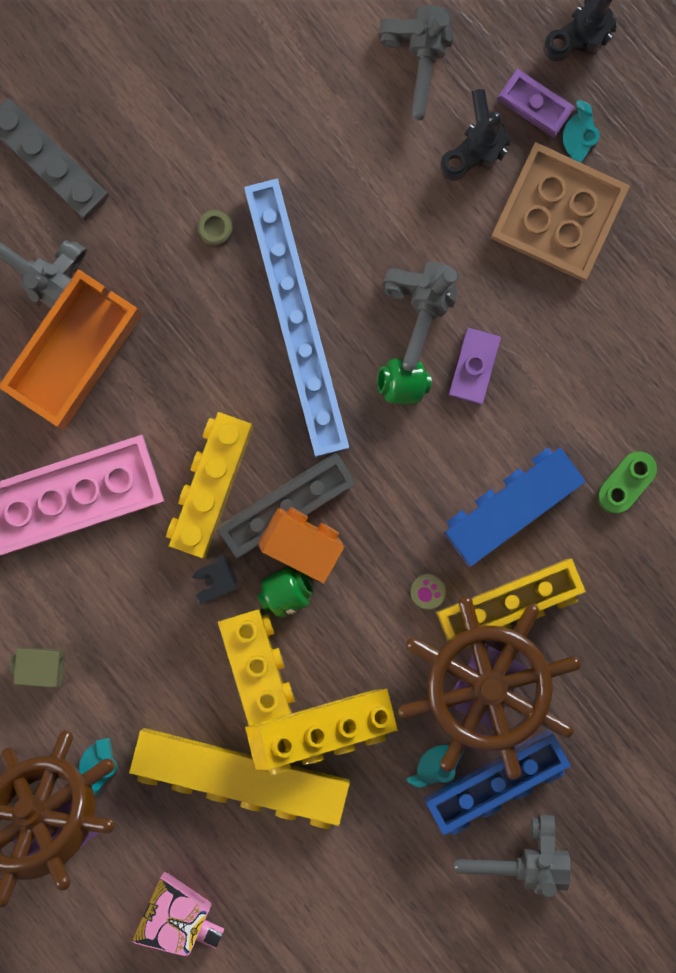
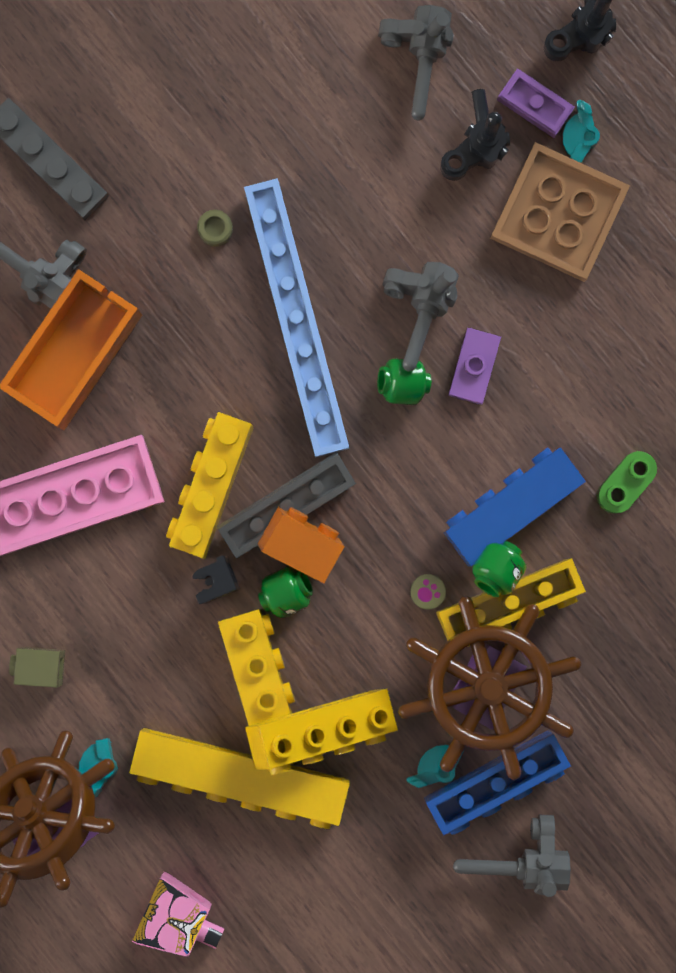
none -> green head [472,541,527,597]

